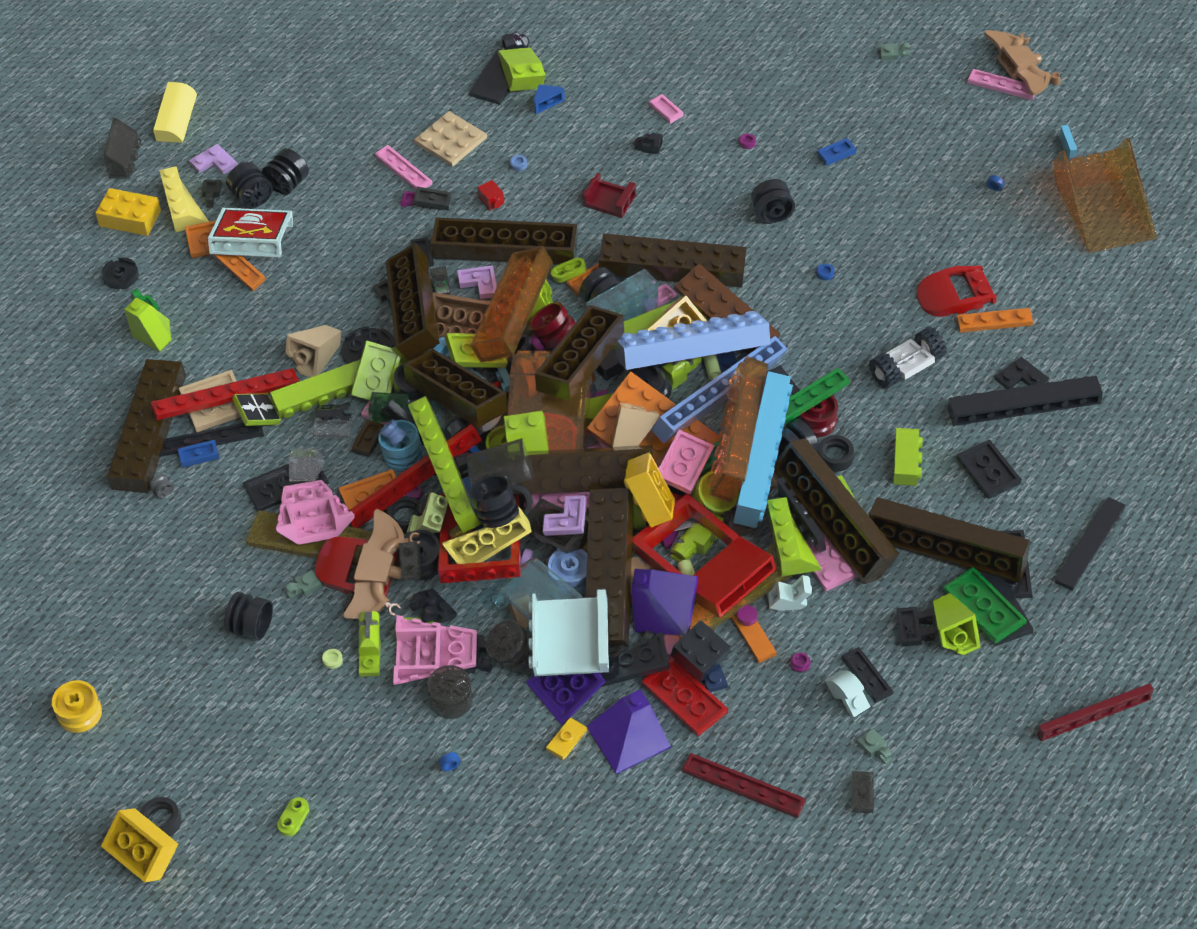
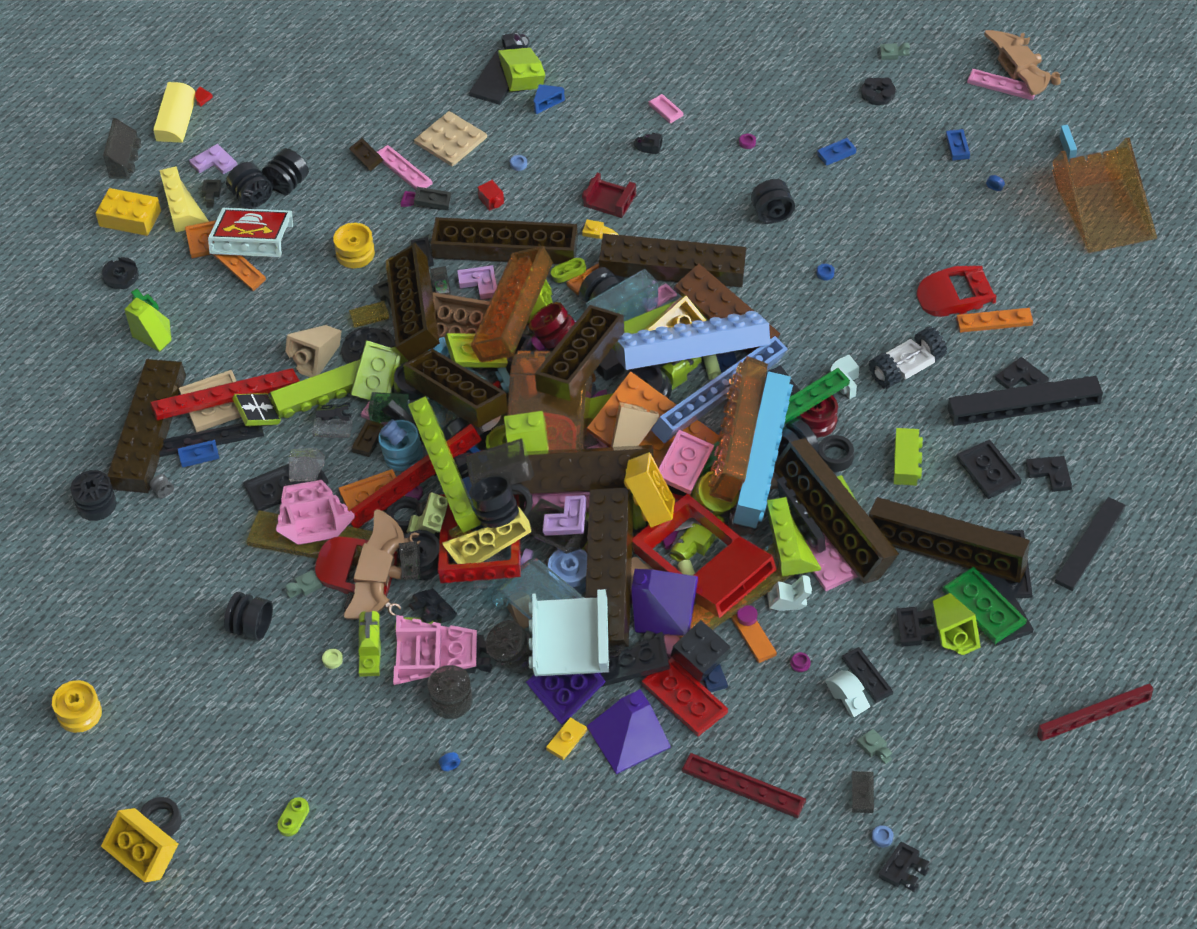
none -> black wheel [70,470,117,521]
none -> red tile [195,87,213,107]
none -> yellow wheel [333,223,375,269]
none -> dark brown plate [349,138,383,171]
none -> clear yellow plate [349,301,389,328]
none -> yellow plate [582,219,618,239]
none -> light aqua brick [831,355,859,399]
none -> black plate [861,77,896,106]
none -> medium blue tile [872,826,893,847]
none -> black plate [879,842,930,892]
none -> blue plate [946,129,970,161]
none -> black plate [1026,456,1072,492]

